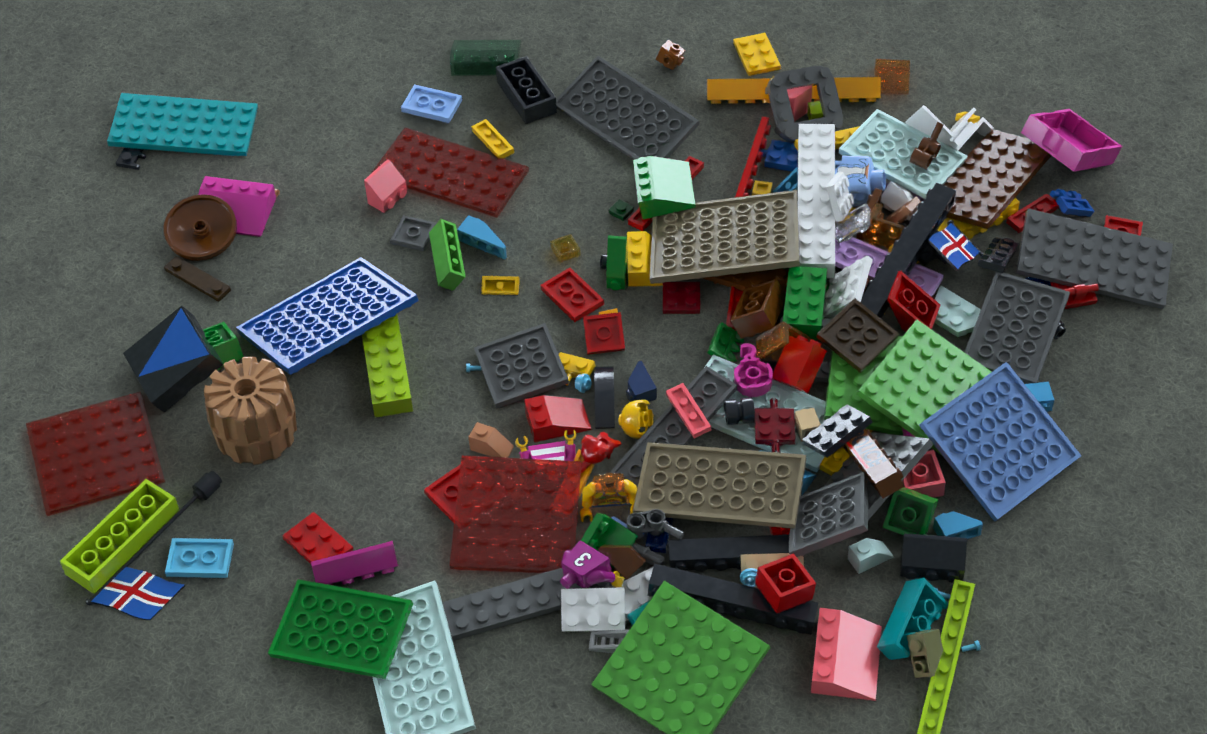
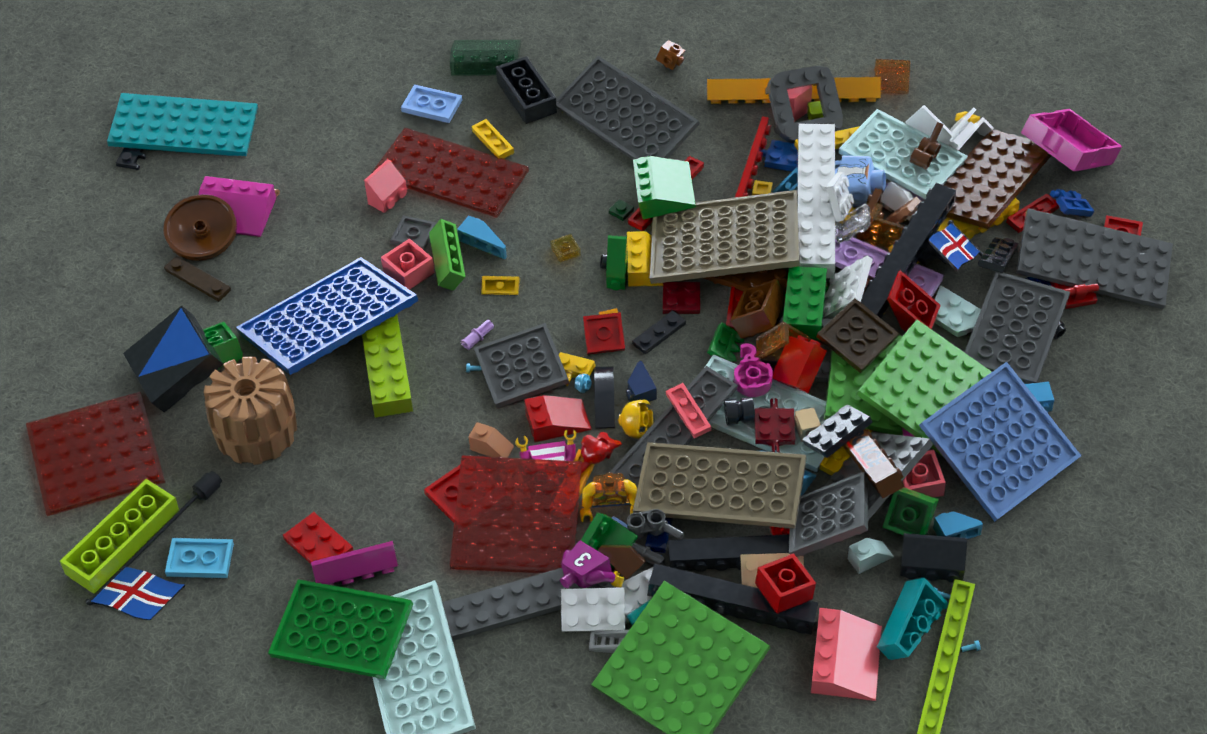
red plate [541,268,604,322] -> none
yellow plate [733,33,781,76] -> none
medium azure plate [740,568,757,587] -> none
olive slope [907,629,943,678] -> none
none -> coral brick [381,238,435,290]
none -> lavender axle [461,320,494,350]
none -> black plate [632,311,686,355]

